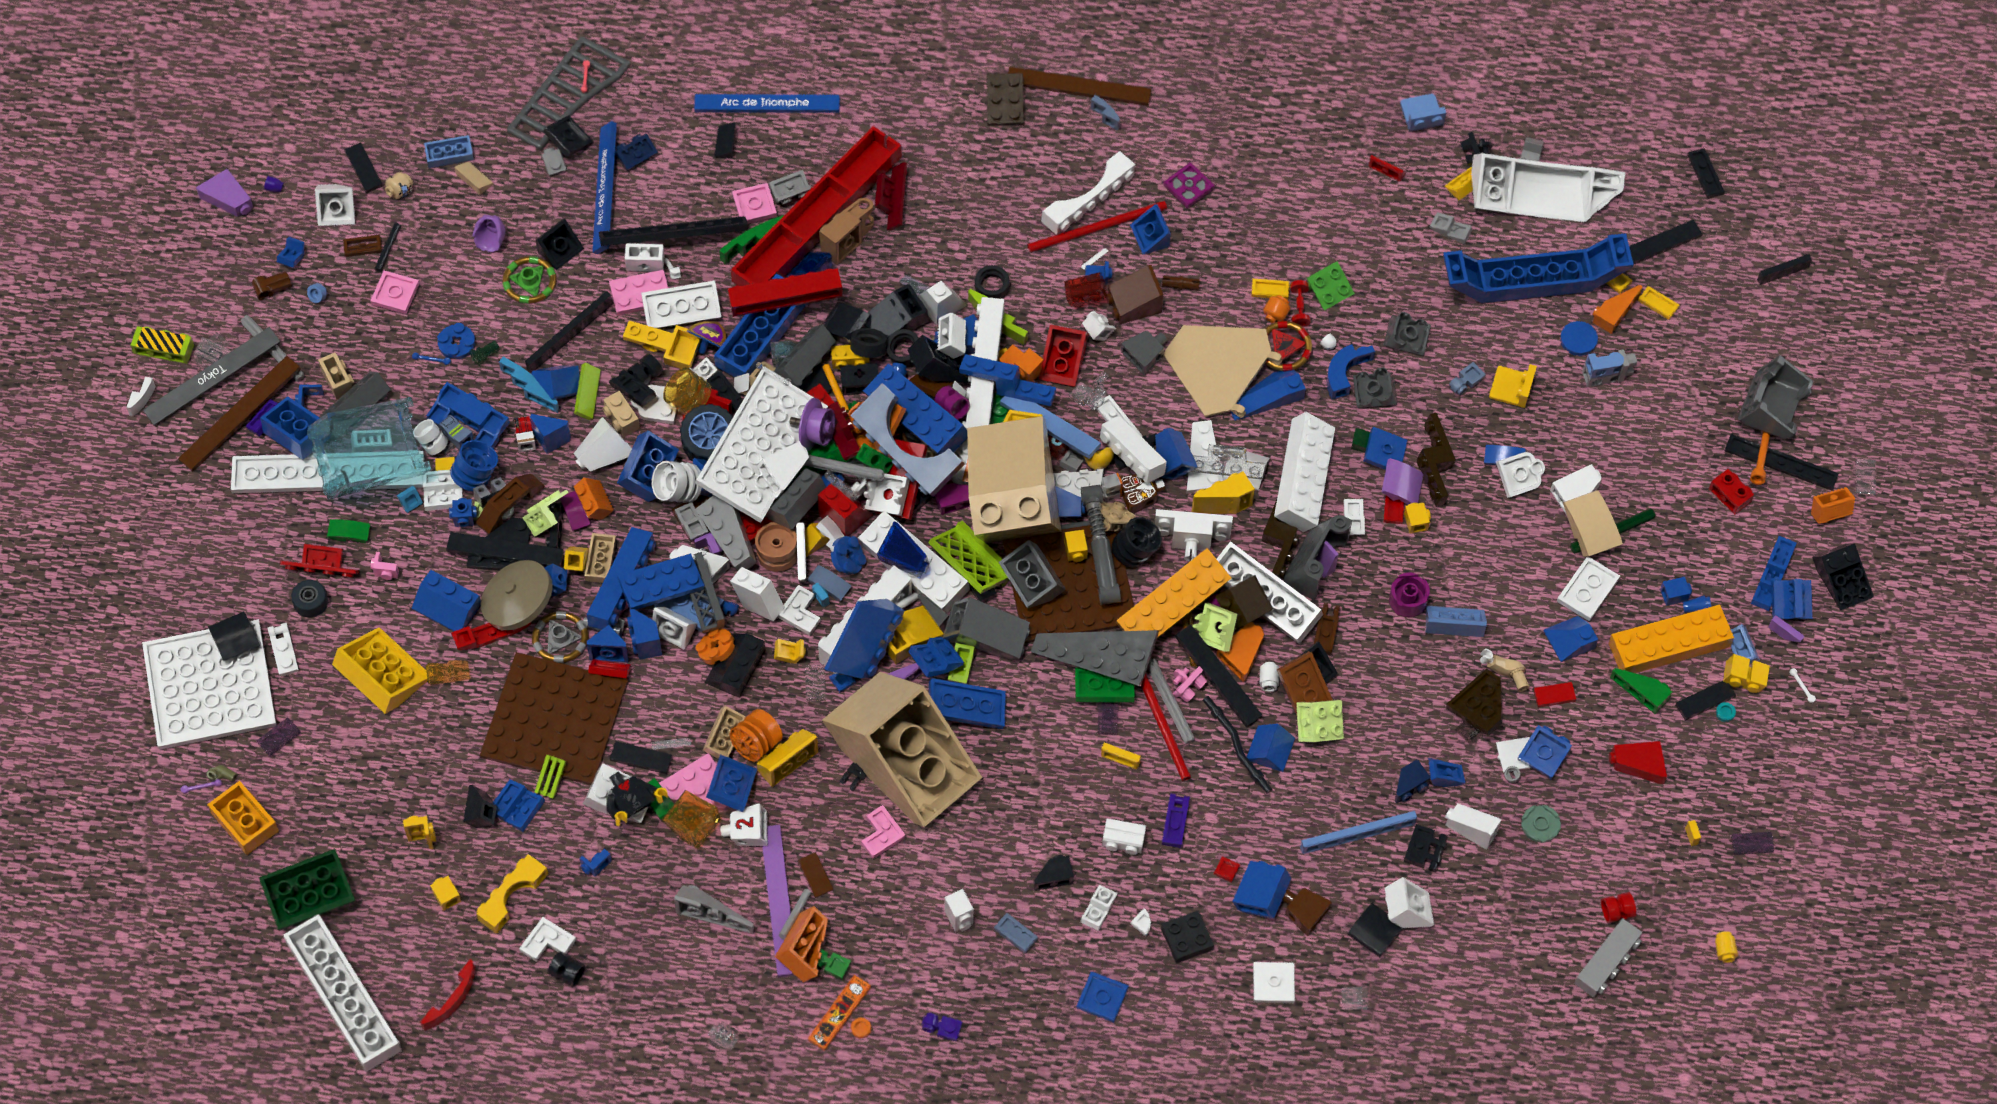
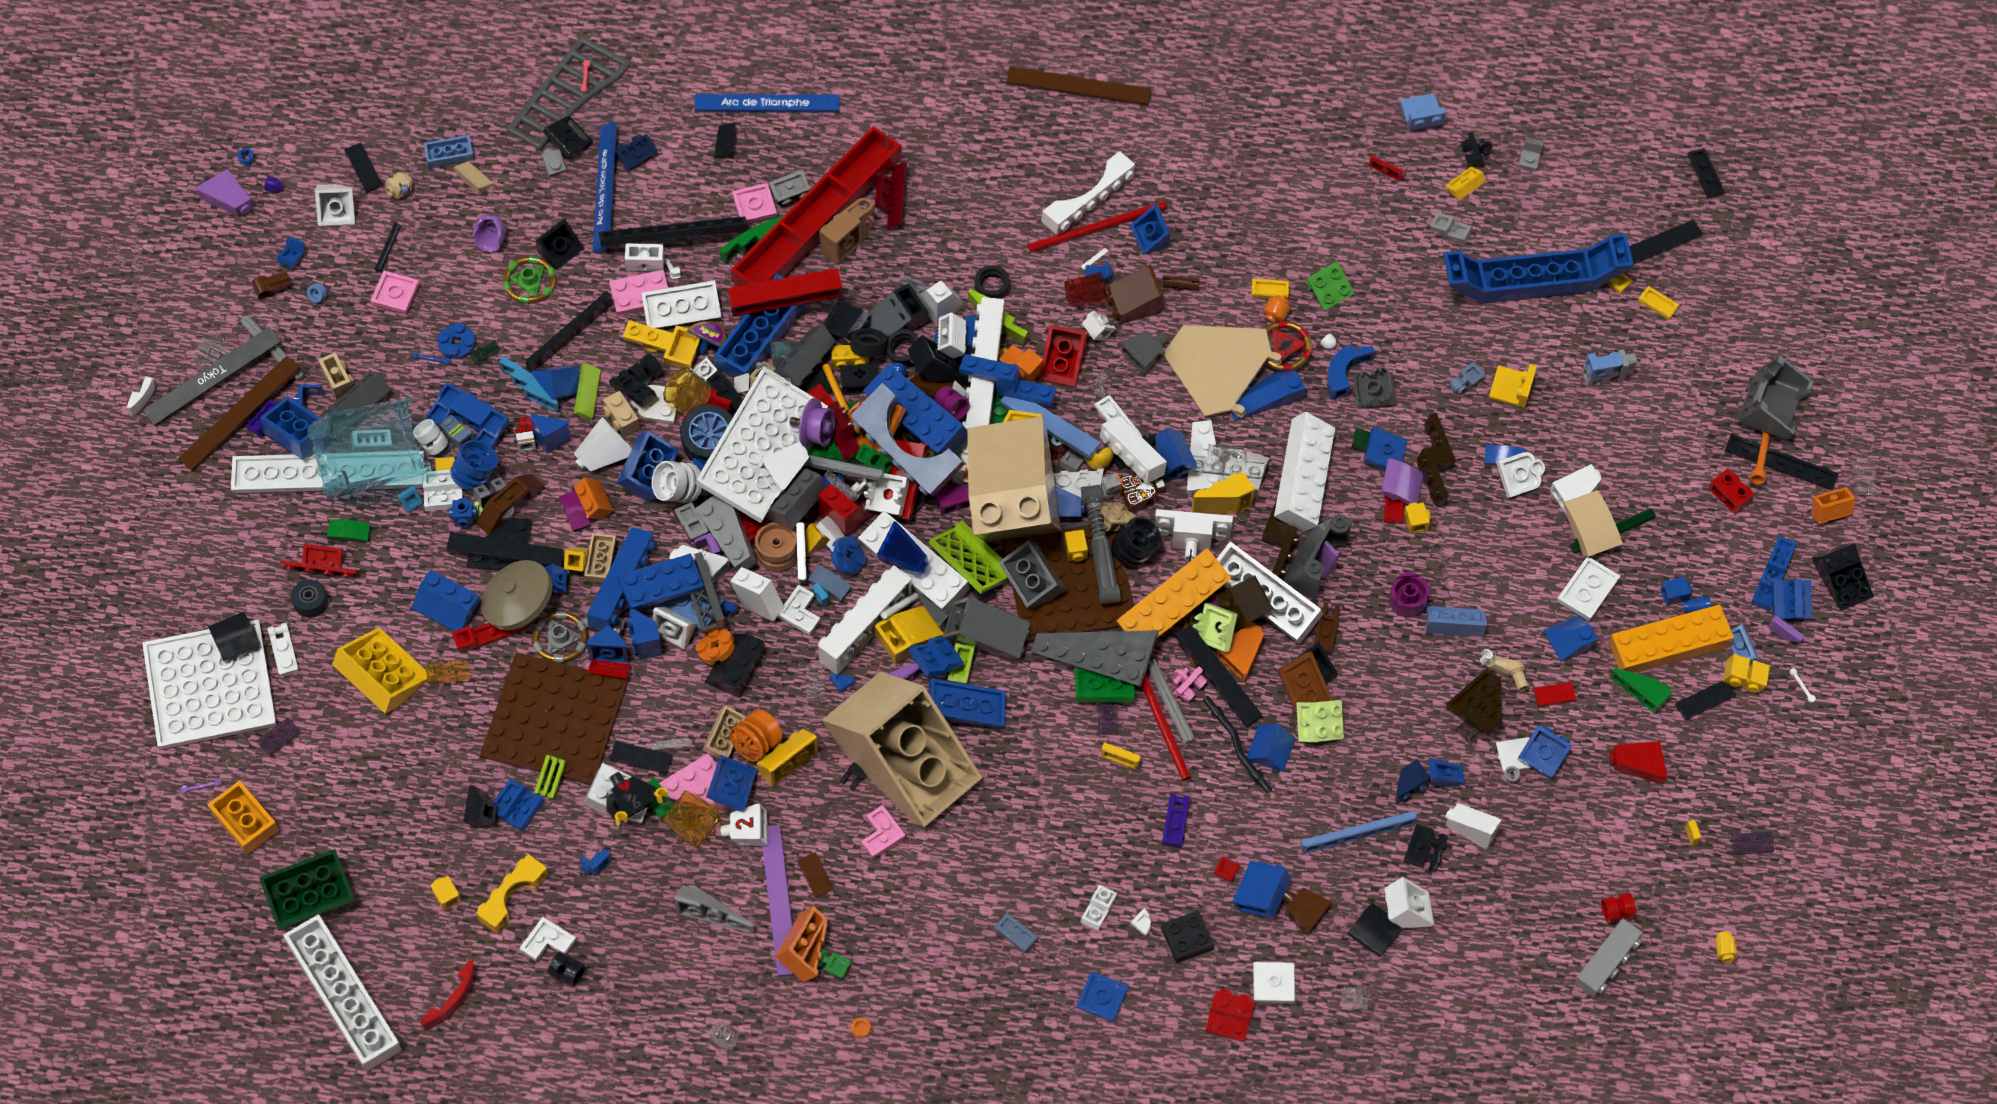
brick [130,326,194,364] -> none
olive arm [206,765,238,782] -> none
reddish brown tile [343,234,382,257] -> none
bright pink bracket [370,552,399,580] -> none
yellow bracket [403,816,436,849] -> none
yellowish green bracket [522,490,568,537] -> none
black hinge [546,503,563,548] -> none
yellow bracket [774,639,806,663] -> none
light grey bar [779,889,811,939] -> none
clear blue slope [787,252,833,277] -> none
tile [808,975,871,1051] -> none
blue slope [824,599,905,679] -> none
dark purple plate [921,1013,962,1042] -> none
white brick [945,889,974,932] -> none
dark brown plate [987,73,1024,126] -> none
black slope [1034,855,1074,891] -> none
clear plate [1069,382,1105,410] -> none
sand blue slope [1091,95,1120,130] -> none
white brick [1102,819,1146,855] -> none
magenta piece [1163,162,1215,209] -> none
white brick [1260,662,1279,692] -> none
red wheel [1290,280,1310,327] -> none
white slope [1343,499,1365,535] -> none
dark grey slope [1383,312,1431,356] -> none
white slope [1472,153,1625,222] -> none
sand green tile [1521,805,1561,843] -> none
blue tile [1560,321,1598,356] -> none
orange slope [1592,285,1643,334] -> none
teal tile [1716,702,1736,722] -> none
black tile [1757,254,1812,285] -> none
none -> blue bush [237,148,255,166]
none -> red plate [1205,989,1255,1042]

